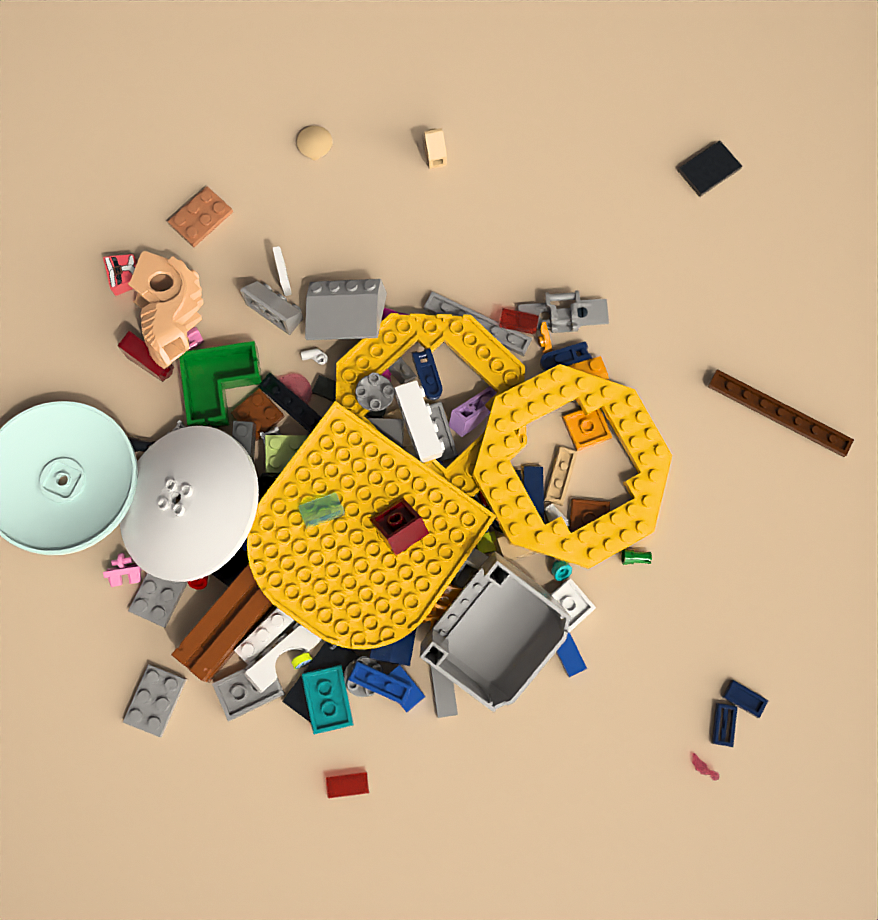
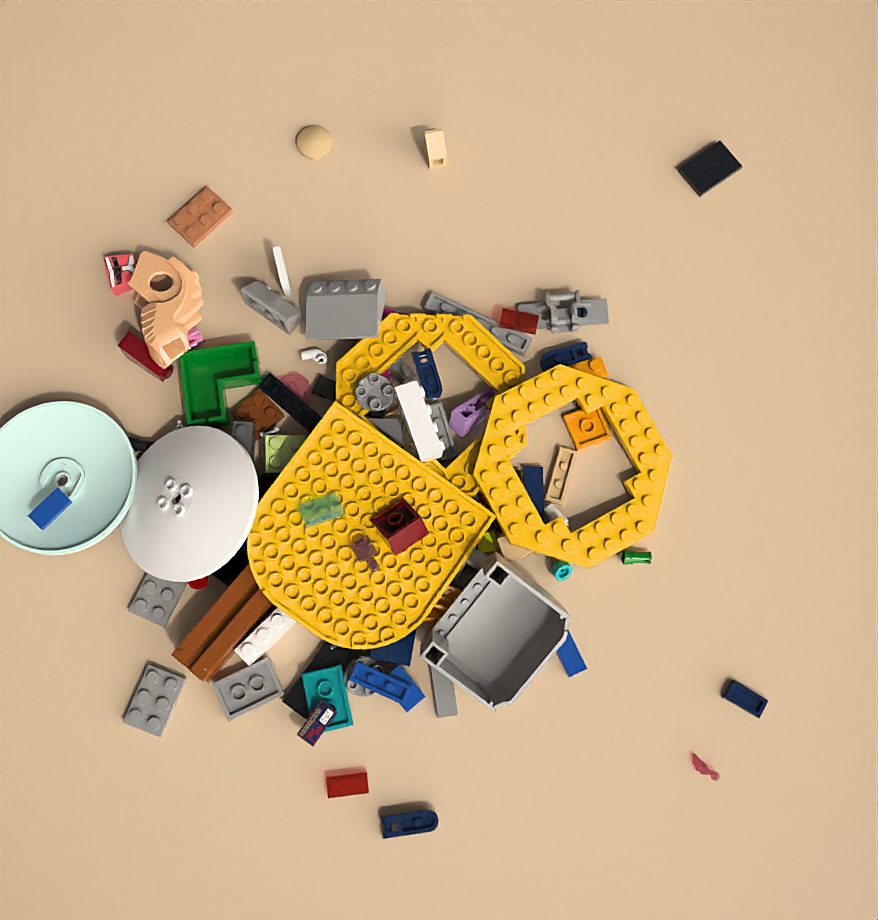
bright pink hips [103,553,142,587] -> none
white arch [245,623,322,694] -> none
neon yellow tile [291,652,312,669] -> none
light orange piece [538,322,552,354] -> none
white tile [551,578,596,633] -> none
dark orange tile [569,499,610,533] -> none
reddish brown plate [708,369,854,457] -> none
dark blue tile [712,703,738,747] -> none
none -> blue tile [28,487,73,530]
none -> tile [296,700,338,747]
none -> plate [350,535,380,573]
none -> dark blue plate [380,810,439,839]

